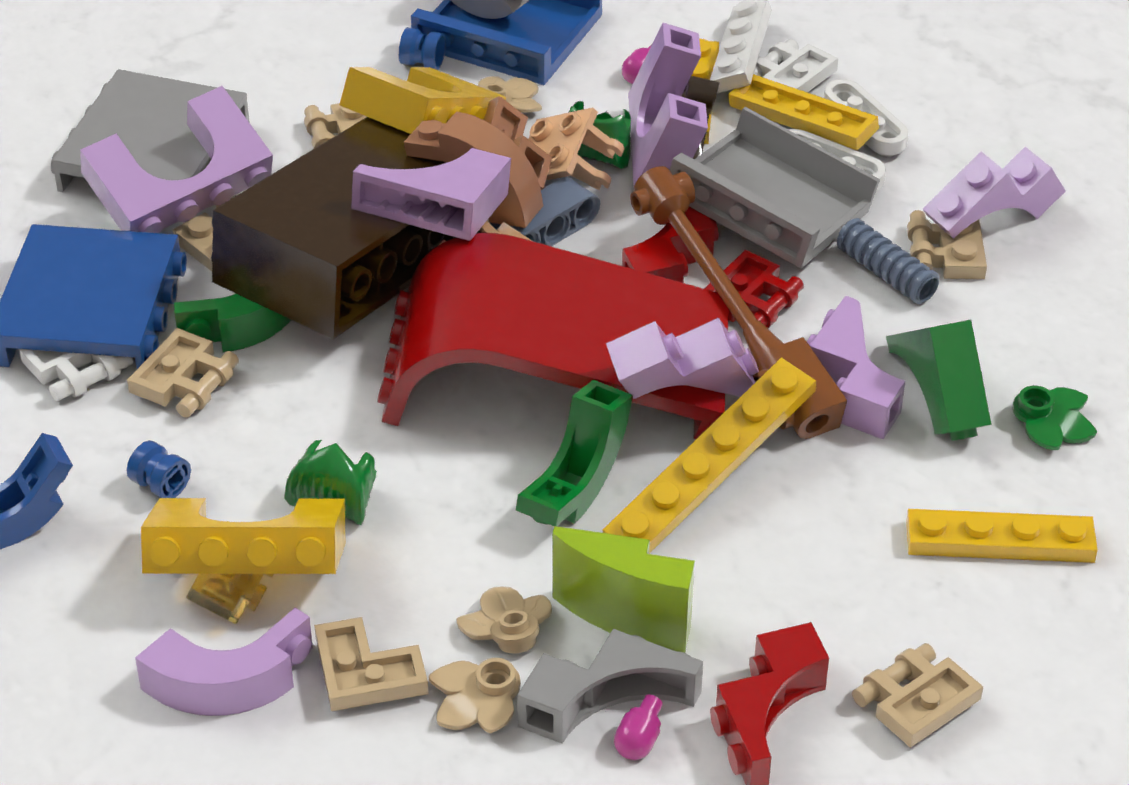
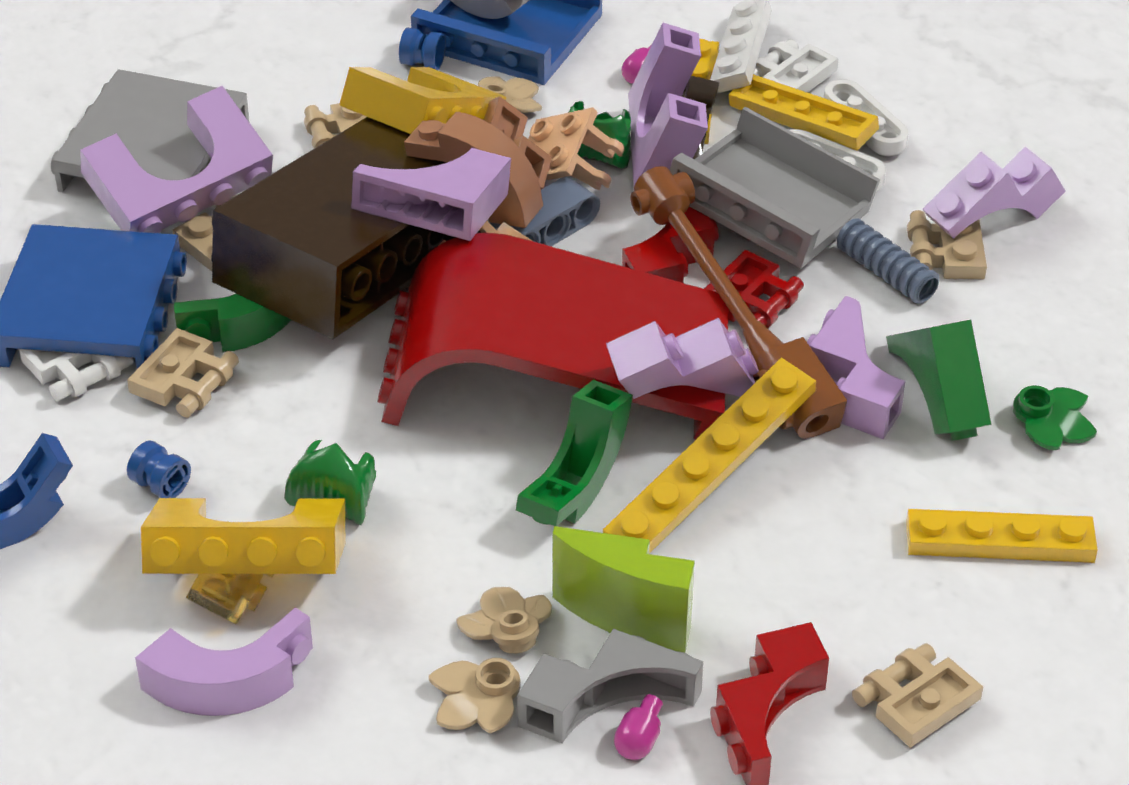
tan plate [314,617,429,711] -> none

